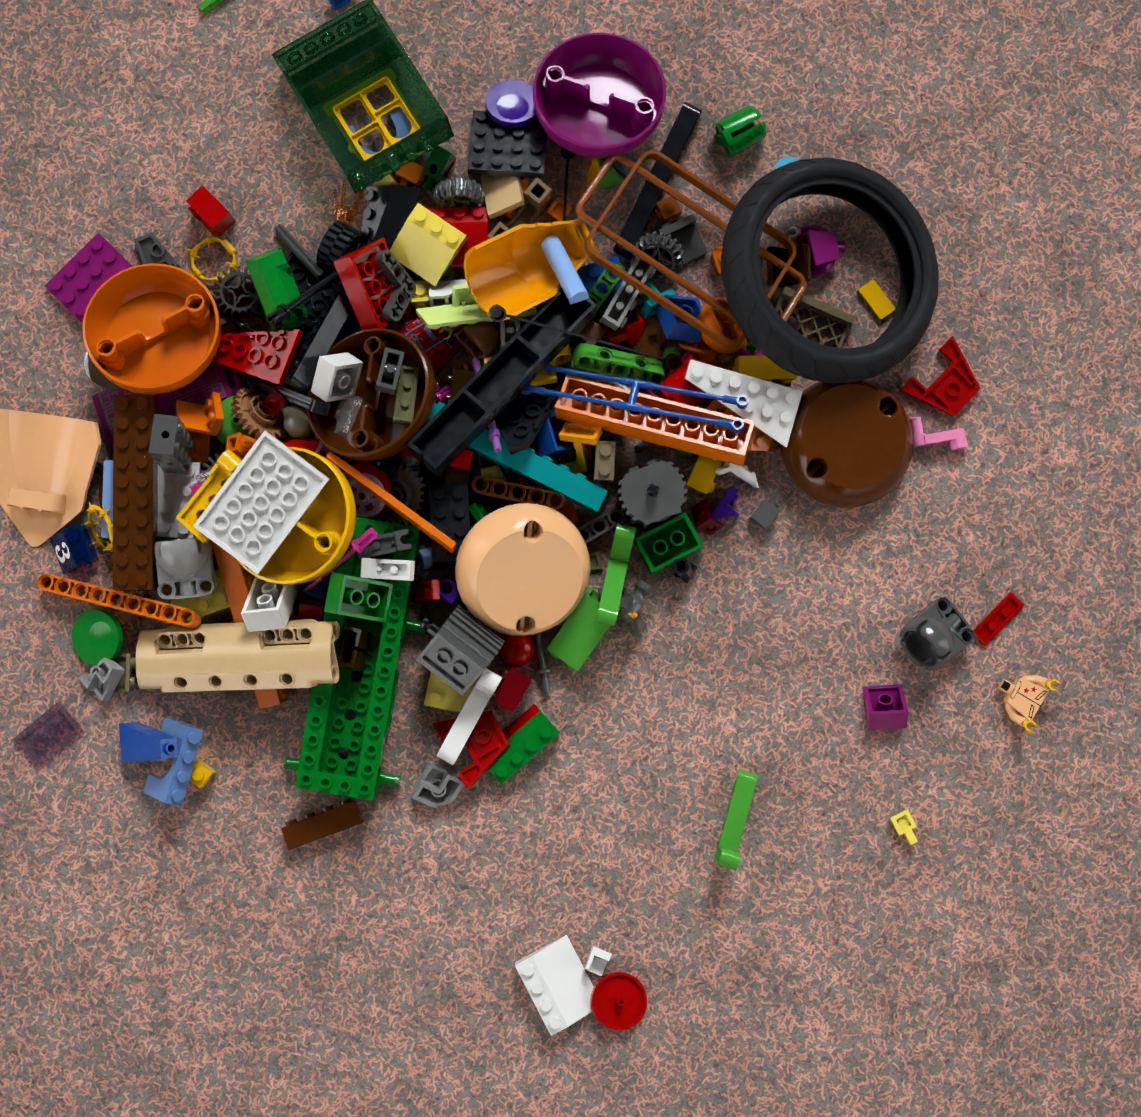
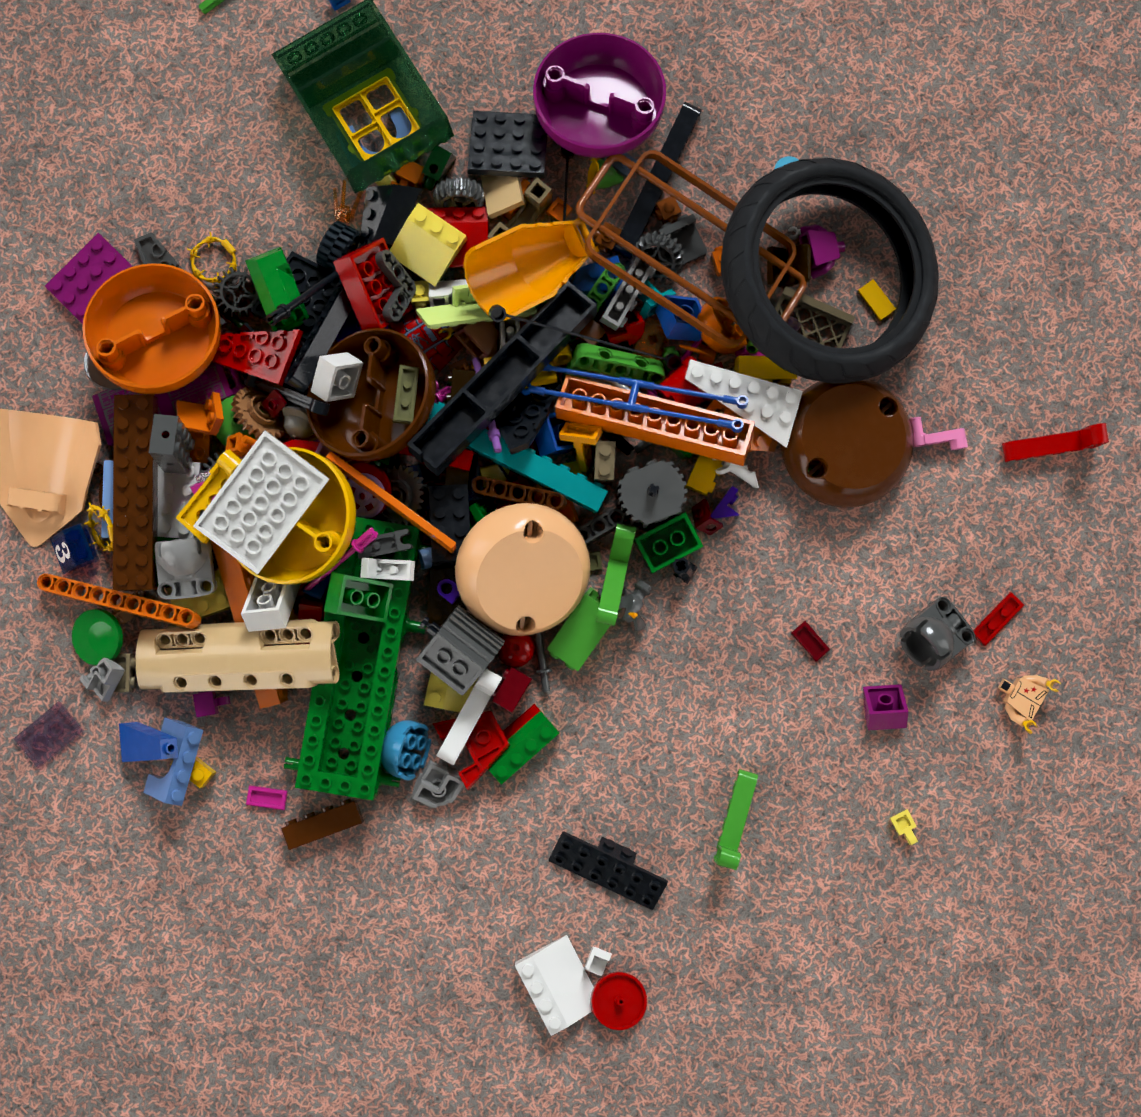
red brick [186,185,236,237] -> none
dark grey axle [274,224,325,280] -> none
clear tile [334,396,363,436] -> none
dark brown piece [337,626,372,671] -> none
dark grey brick [375,347,405,395] -> none
red tile [411,580,440,602] -> none
piece [485,80,537,128] -> none
light blue brick [541,235,589,305] -> none
green cylinder [712,106,766,158] -> none
dark grey brick [750,499,780,530] -> none
red wing [899,336,981,416] -> none
none -> magenta brick [193,691,231,717]
none -> dark pink tile [246,785,288,810]
none -> dark azure cylinder [381,720,431,780]
none -> black bracket [549,831,668,910]
none -> dark orange brick [593,221,622,254]
none -> black axle [602,430,634,456]
none -> dark red tile [790,621,830,662]
none -> red beam [1002,423,1109,462]

